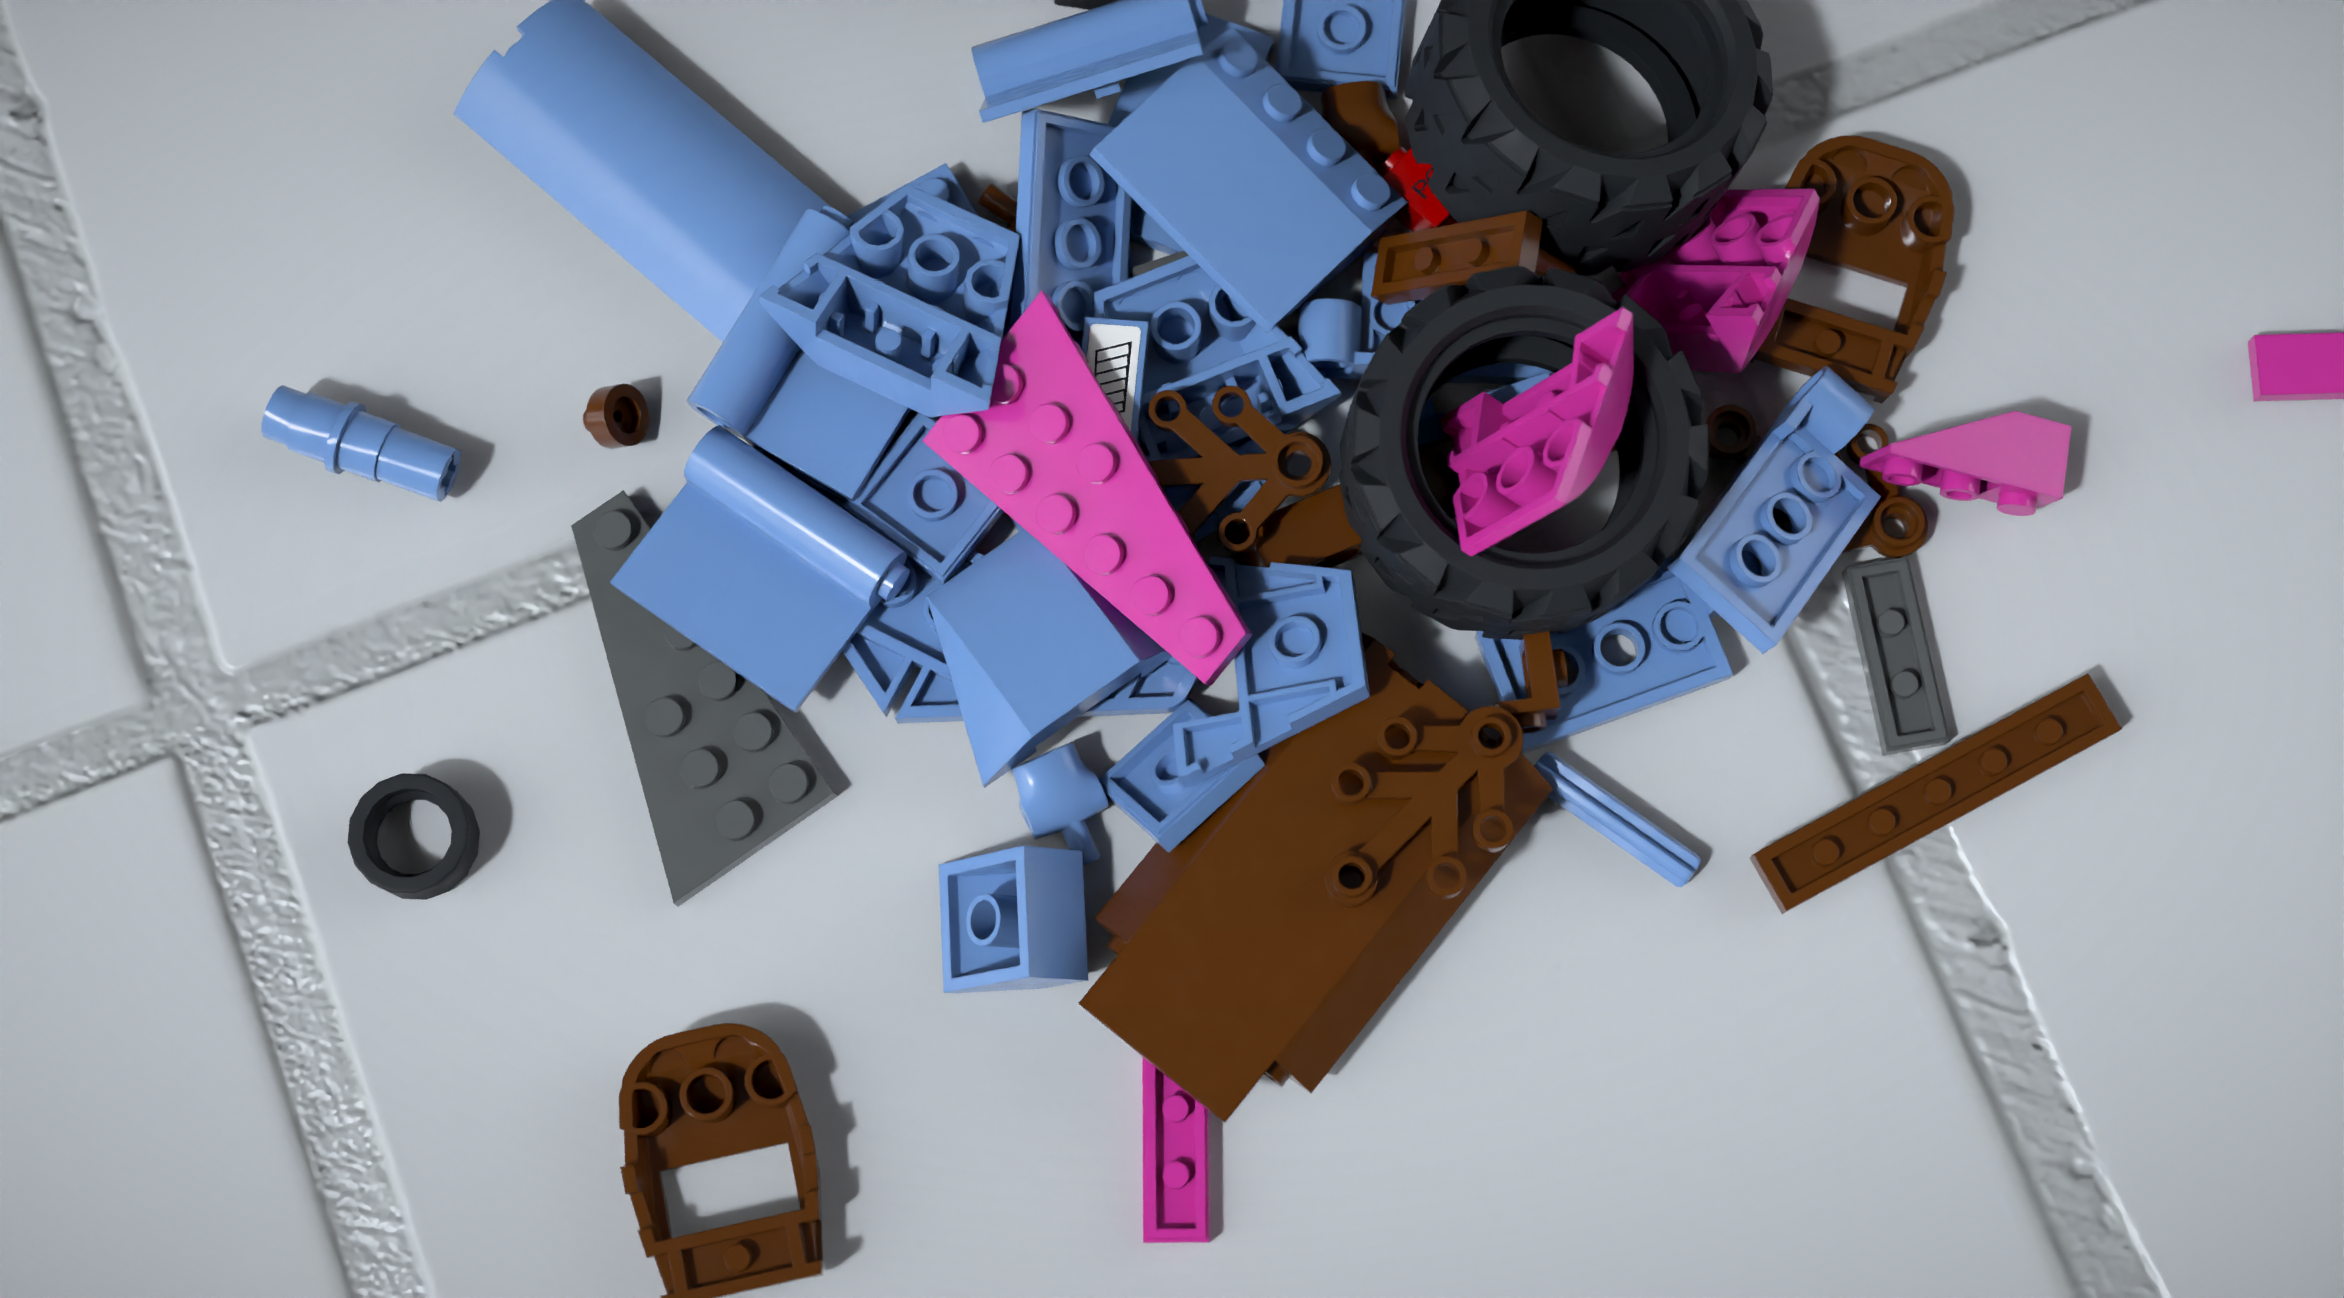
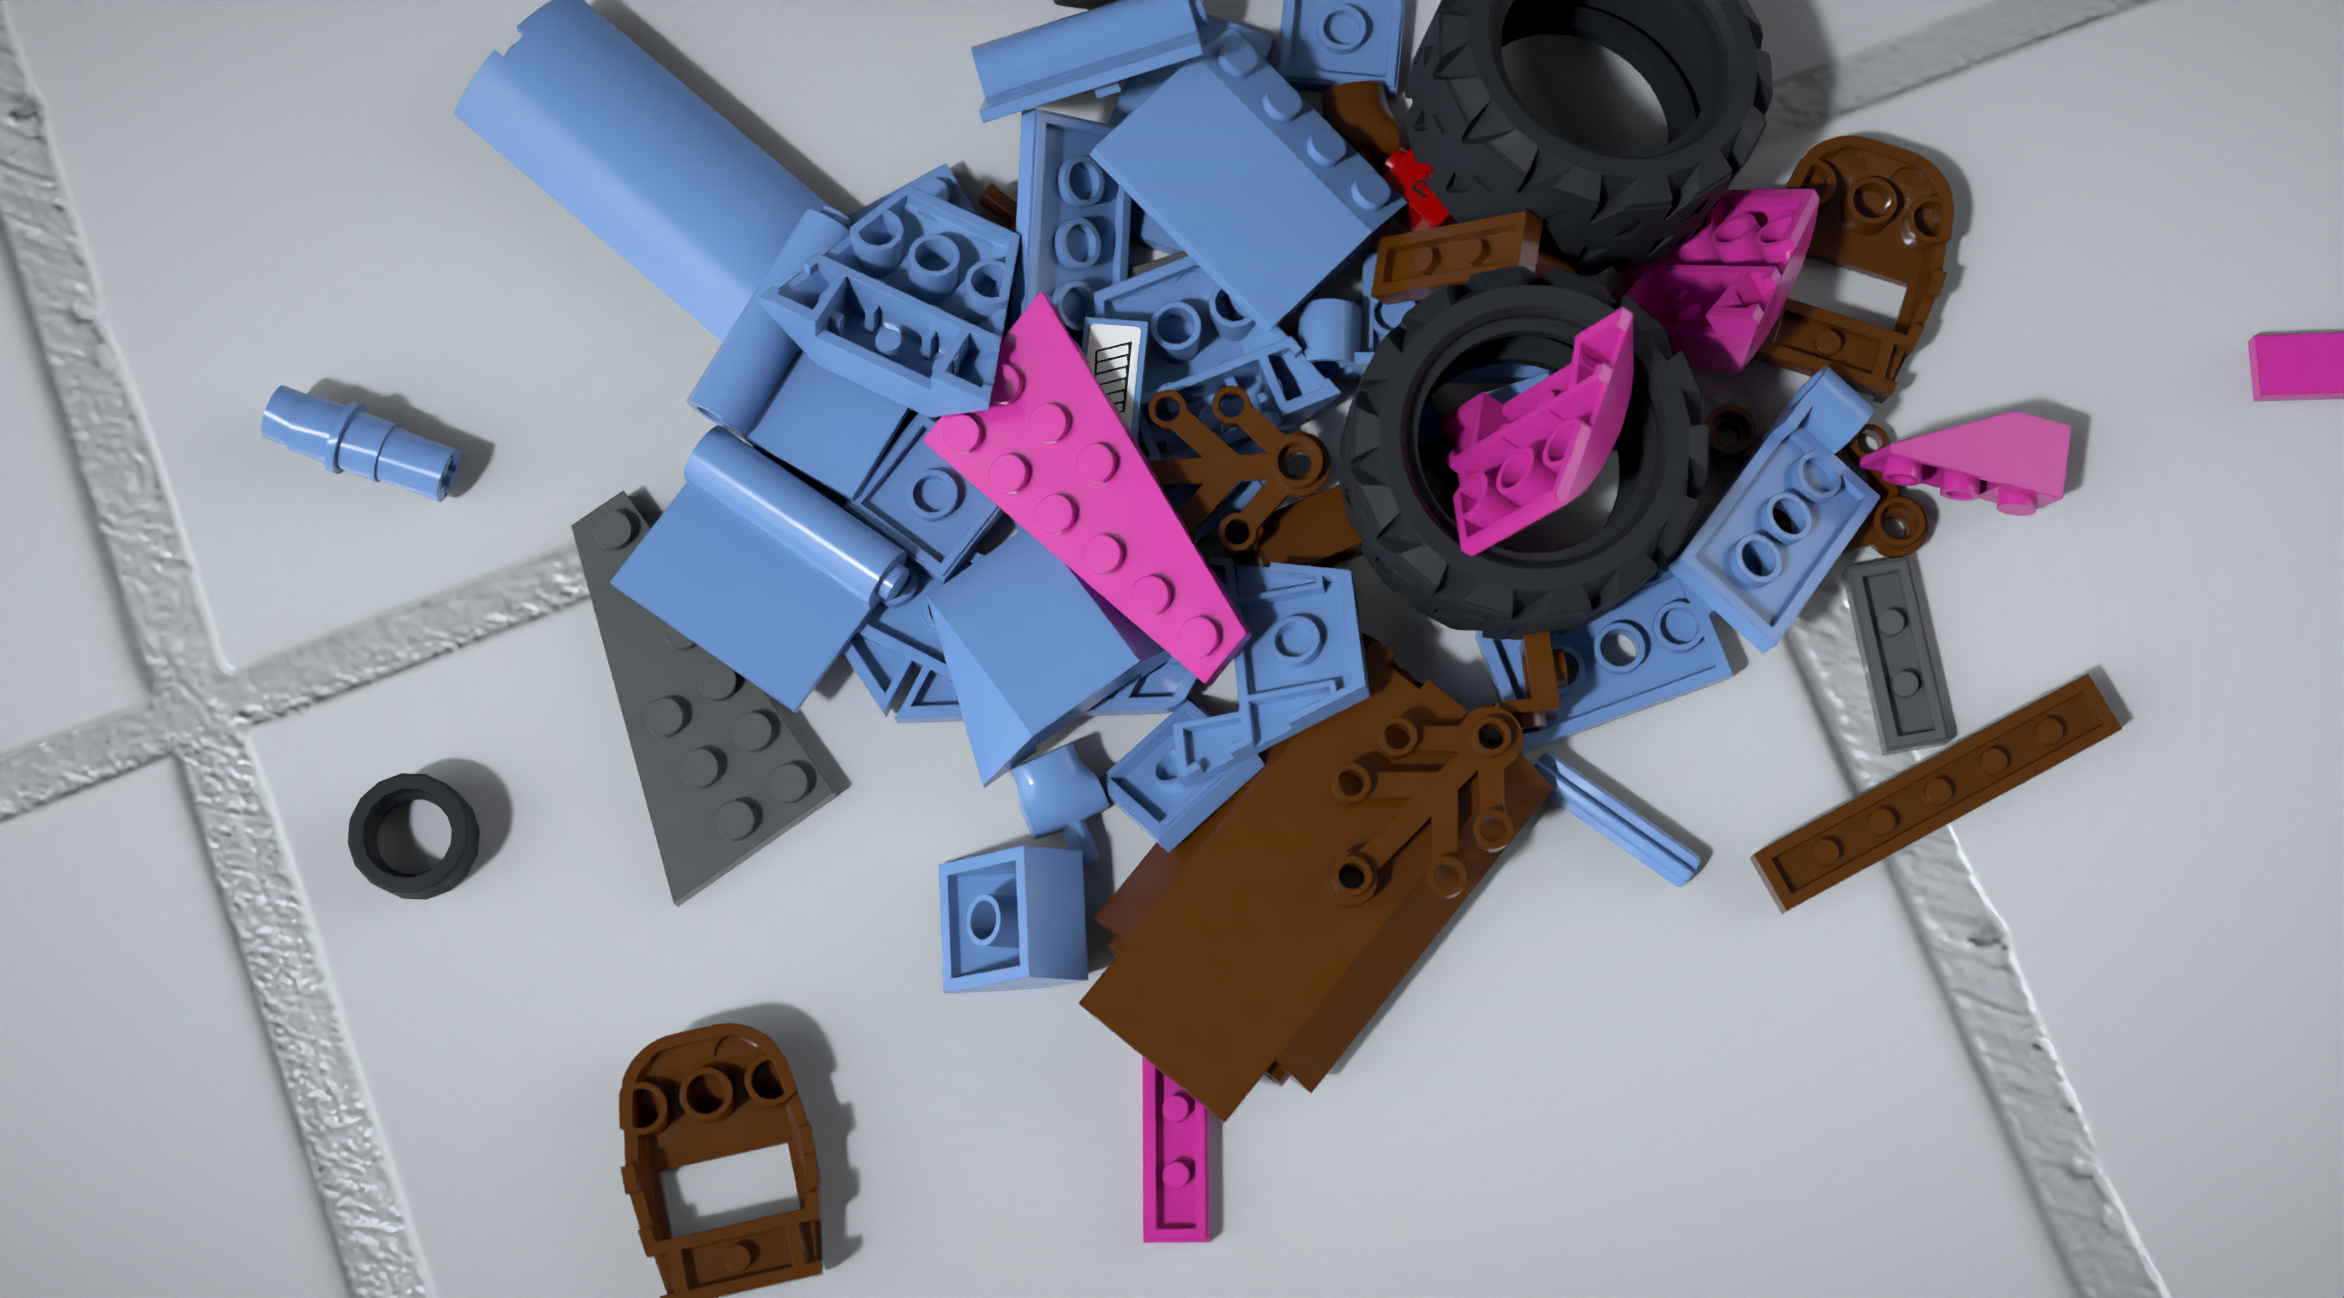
reddish brown tile [583,384,650,449] -> none

